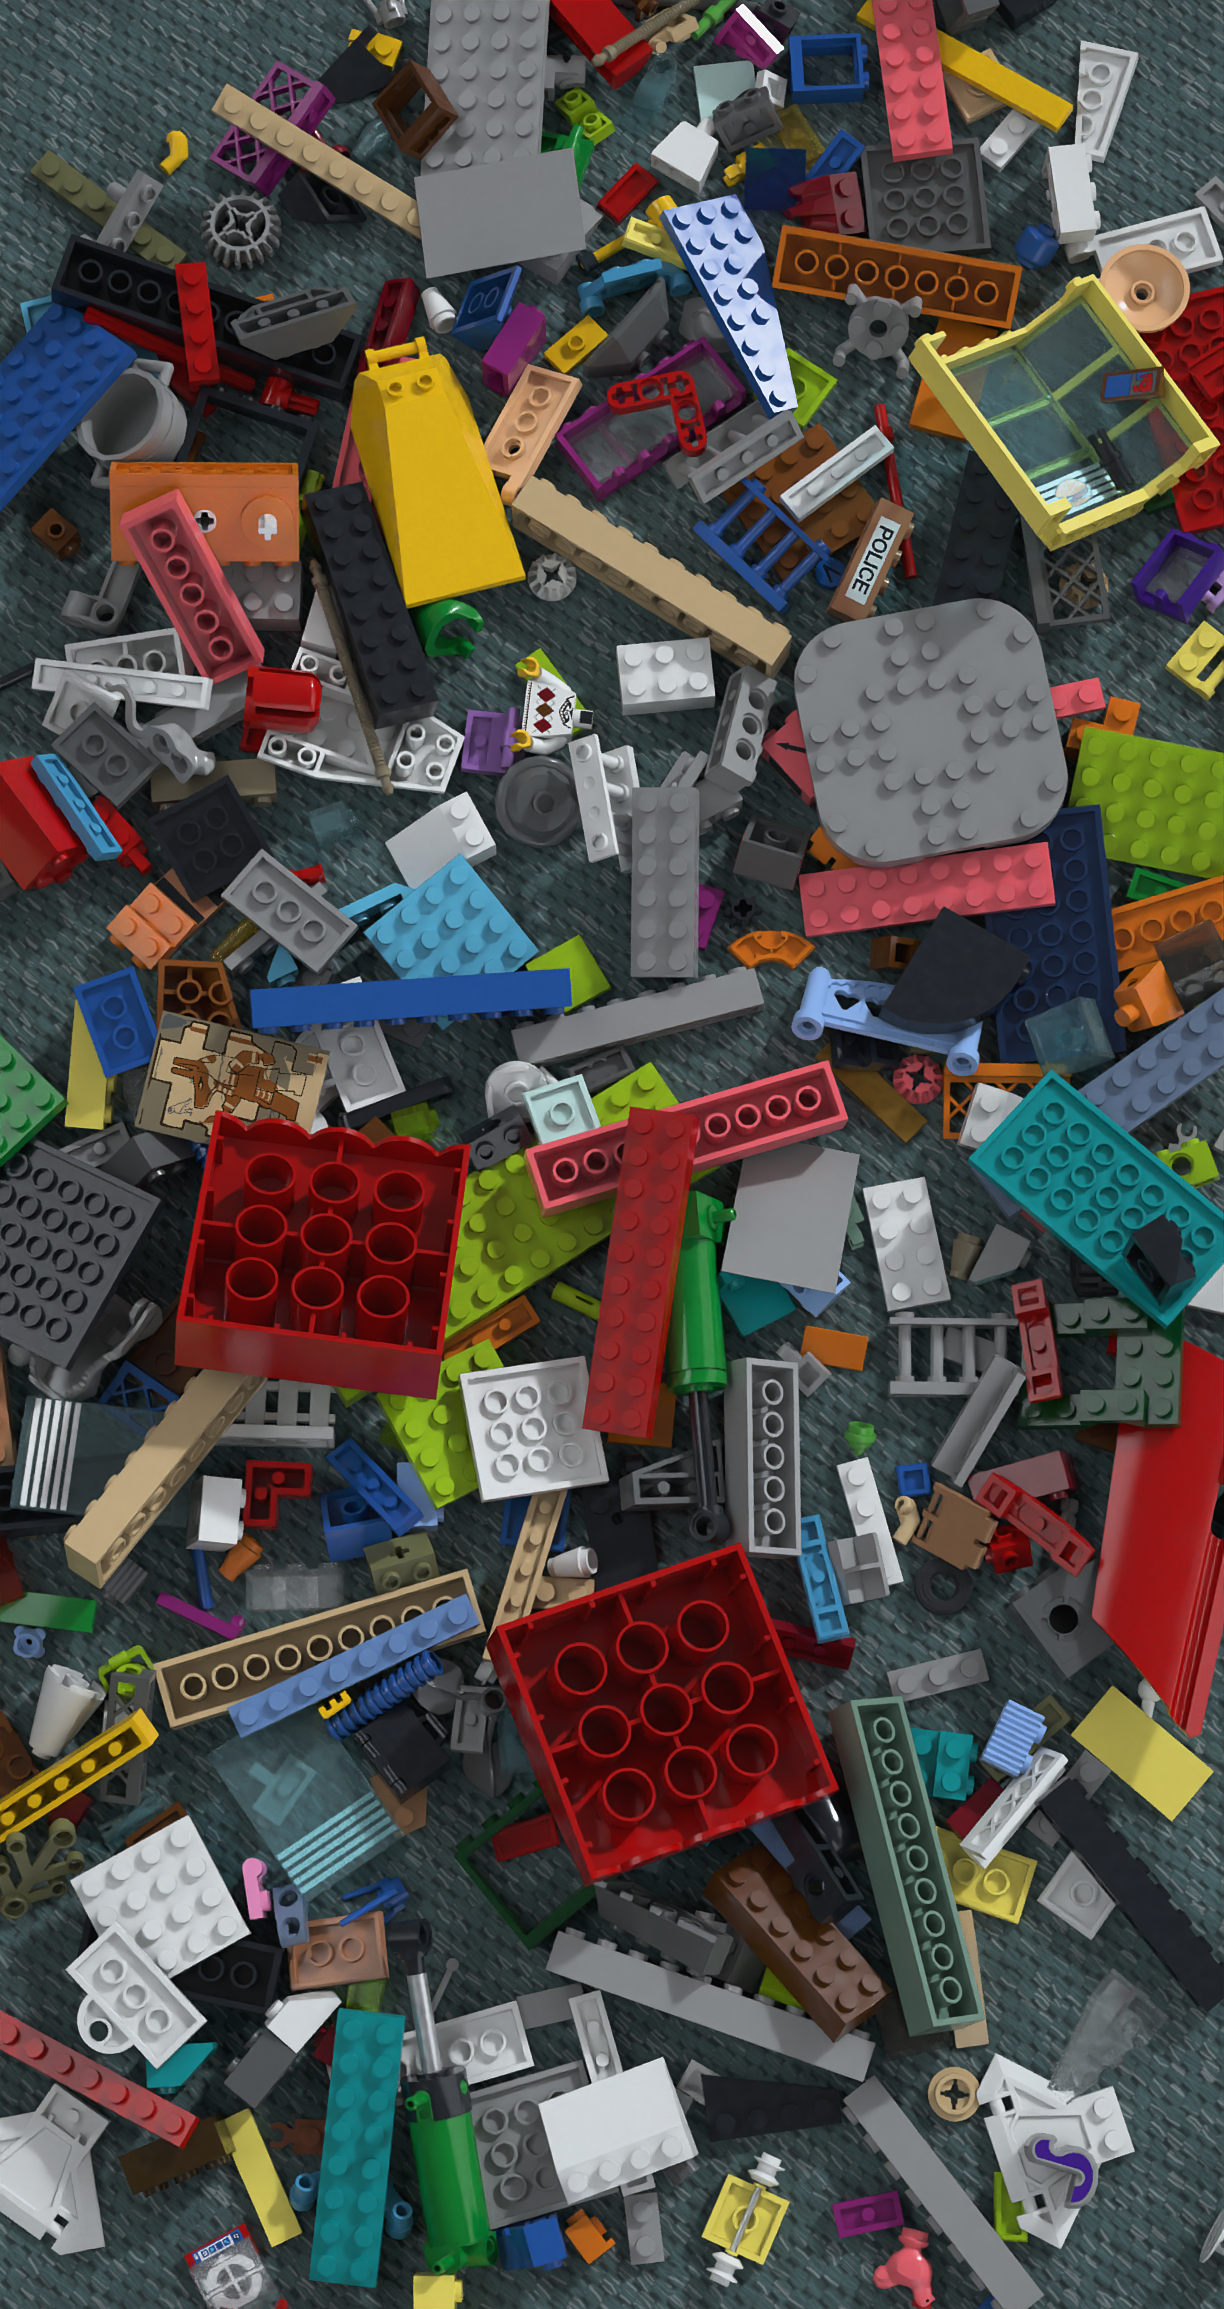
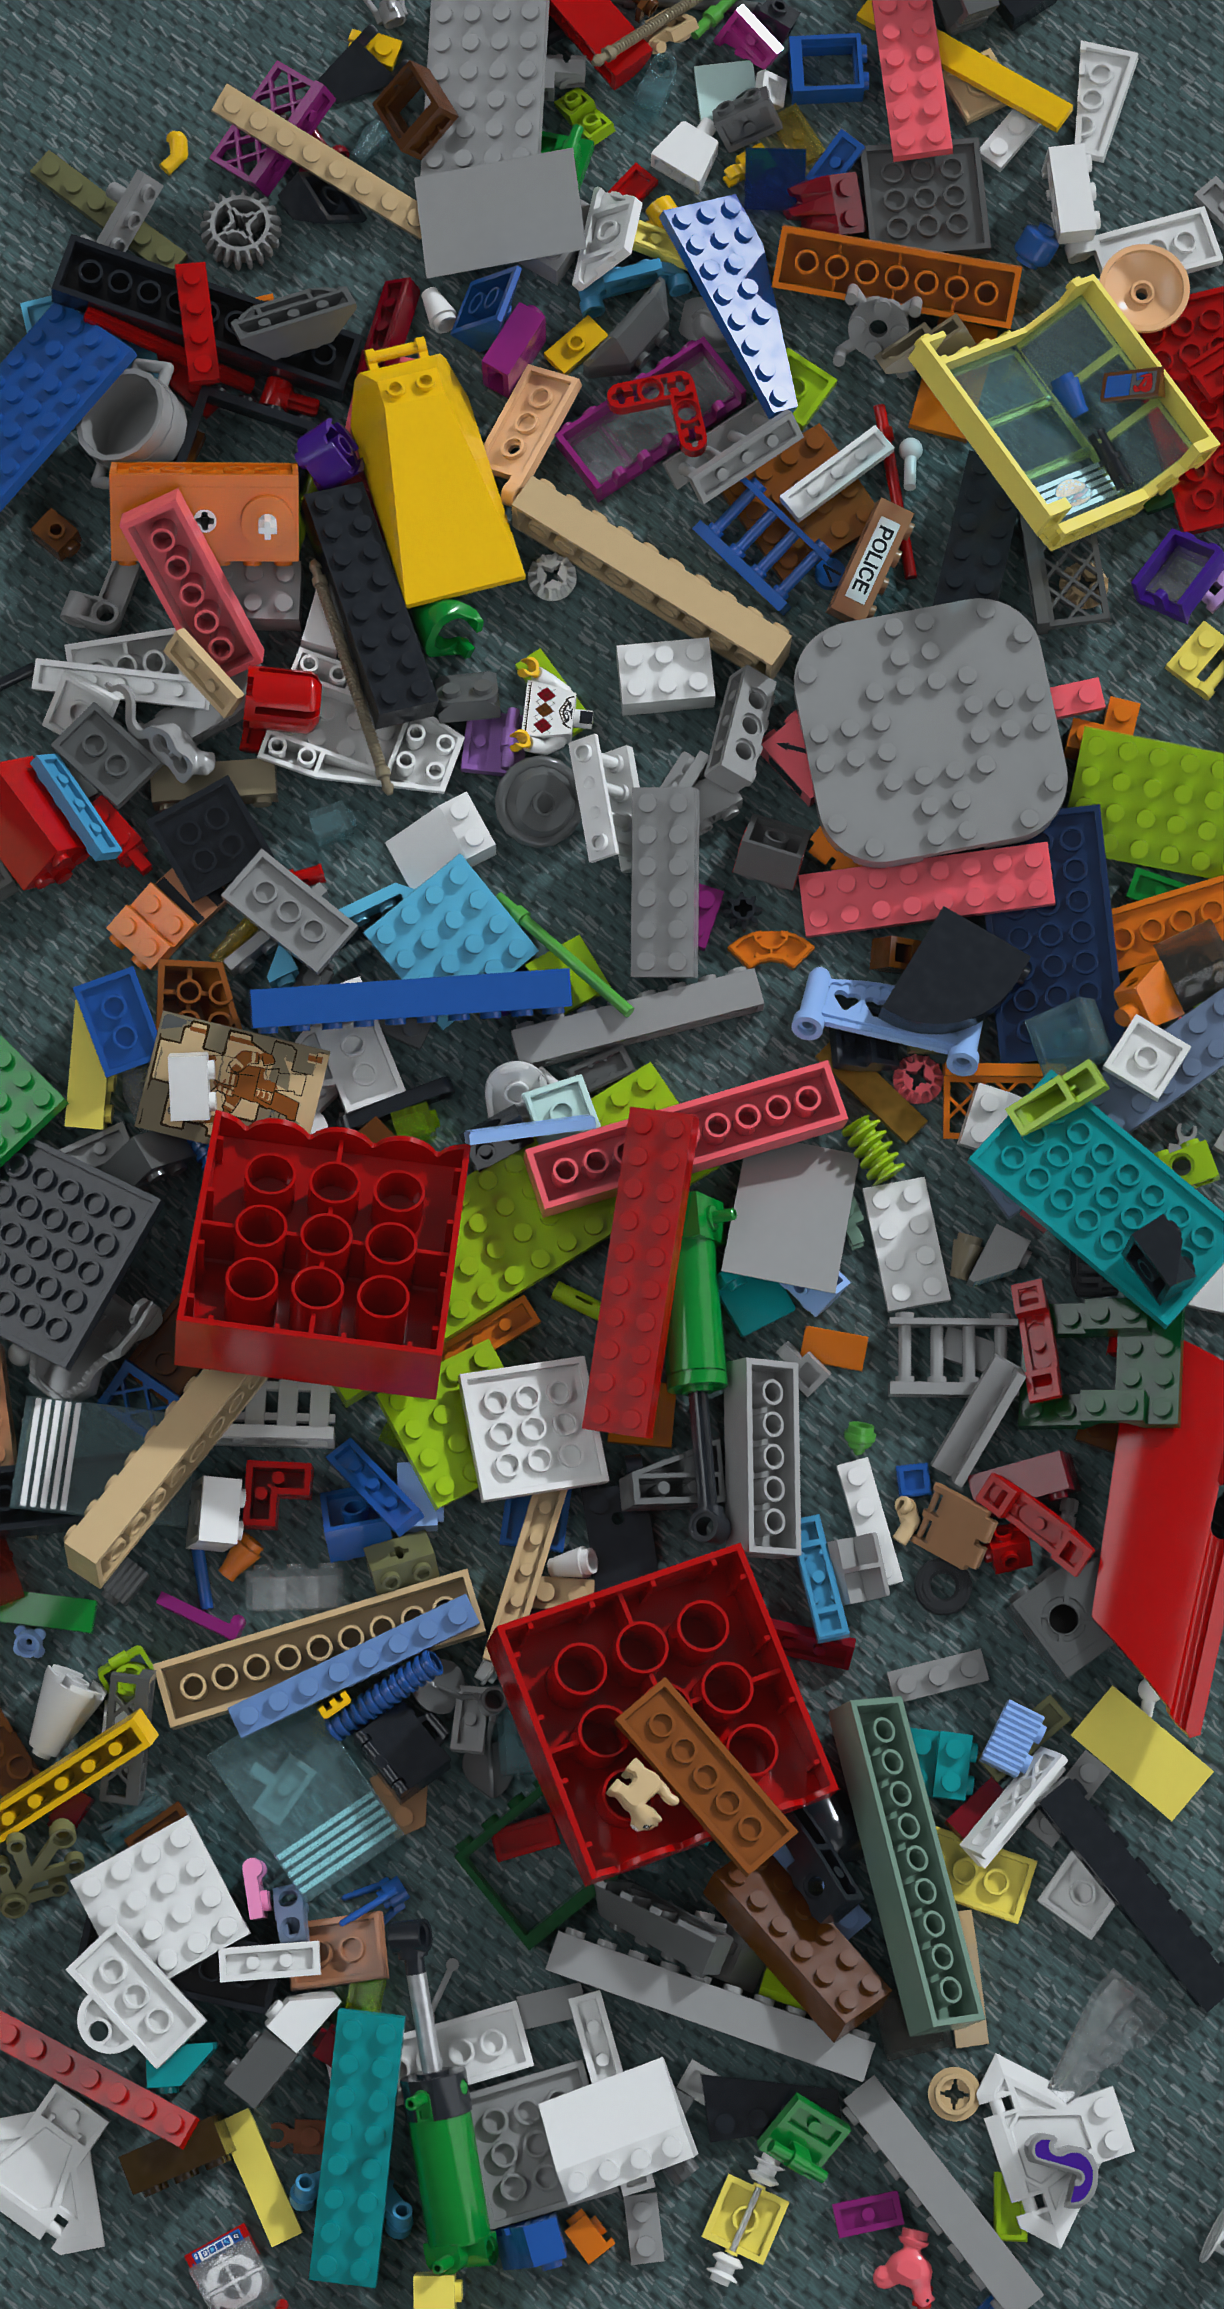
none -> tan plate [163,628,245,719]
none -> white brick [168,1052,217,1121]
none -> white plate [218,1941,321,1983]
none -> dark purple brick [294,418,364,491]
none -> dark grey slope [435,671,501,723]
none -> light blue tile [464,1114,596,1145]
none -> bright green bar [495,892,635,1018]
none -> white wing [572,187,642,291]
none -> tan animal [606,1758,679,1832]
none -> dark orange plate [614,1677,798,1878]
none -> green plate [757,2092,851,2184]
none -> lime piece [841,1115,905,1186]
none -> dark tan slope [874,313,976,374]
none -> white bar [899,438,923,491]
none -> lime slope [1005,1059,1110,1137]
none -> blue cone [1050,371,1089,419]
none -> white plate [1102,1014,1191,1102]

